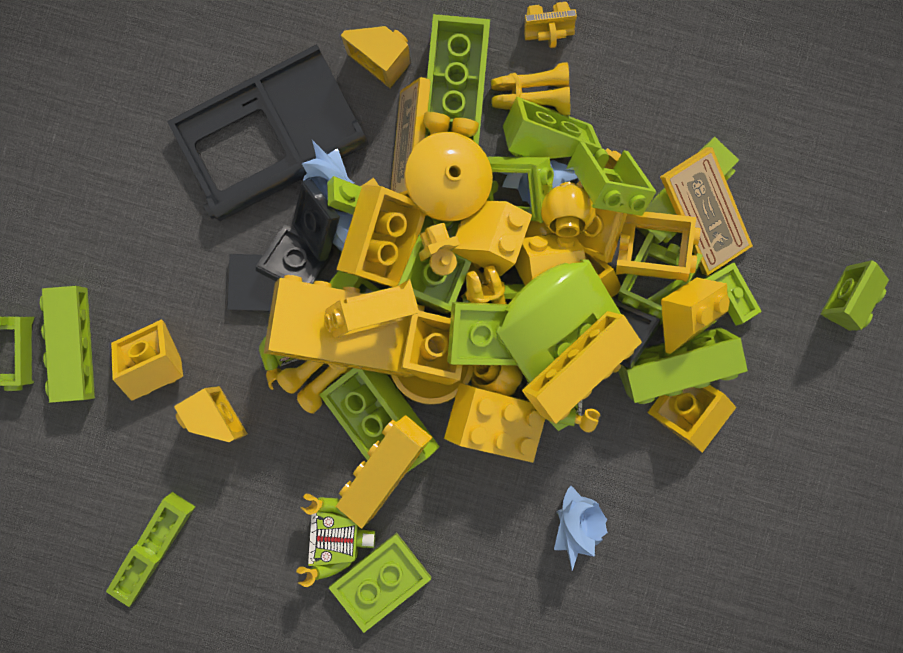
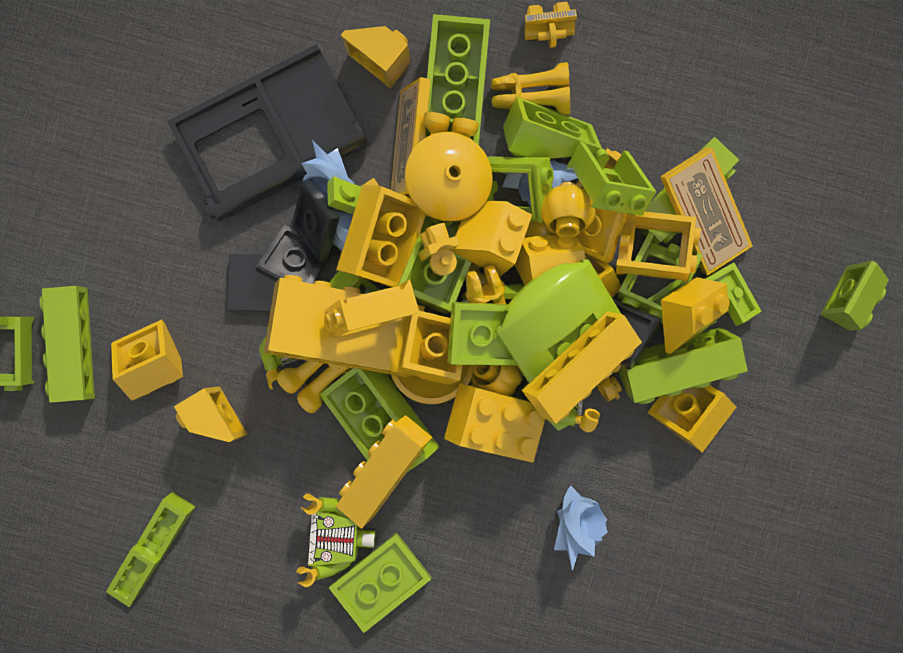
none -> yellow plate [597,376,622,402]

